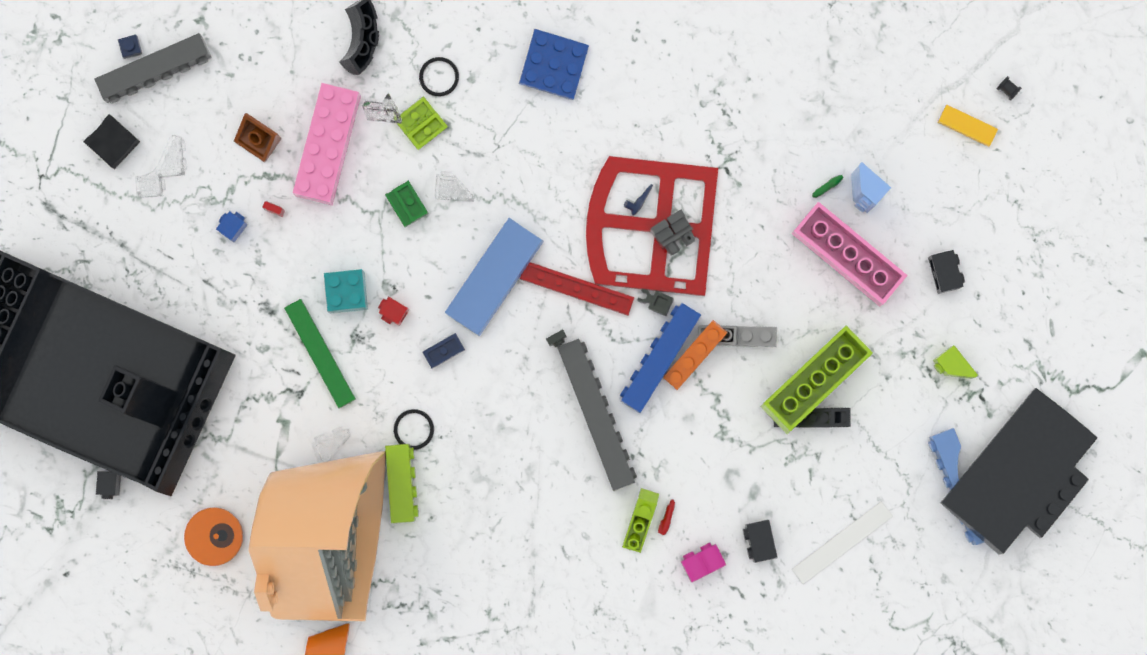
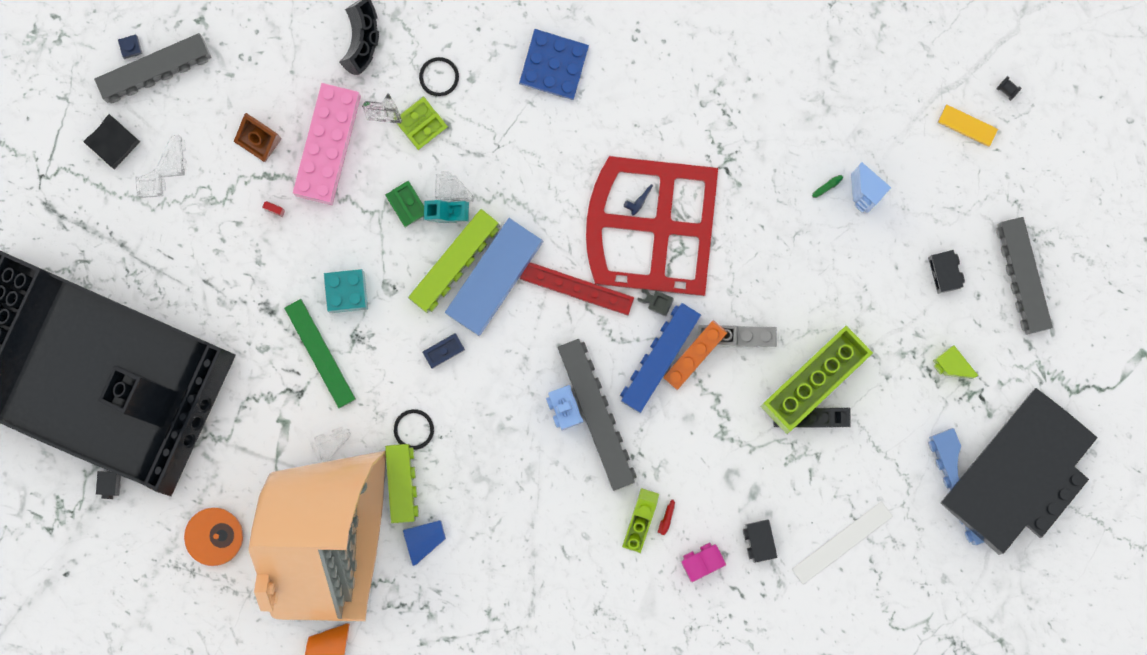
blue brick [216,211,248,242] -> none
red brick [378,296,409,326] -> none
pearl dark grey plate [546,329,567,347] -> none
dark grey hips [650,209,695,256] -> none
bright pink brick [791,202,908,307] -> none
none -> blue slope [403,520,446,566]
none -> lime brick [408,209,500,313]
none -> teal brick [424,200,469,223]
none -> light blue hinge [546,385,584,430]
none -> dark grey brick [996,217,1053,335]

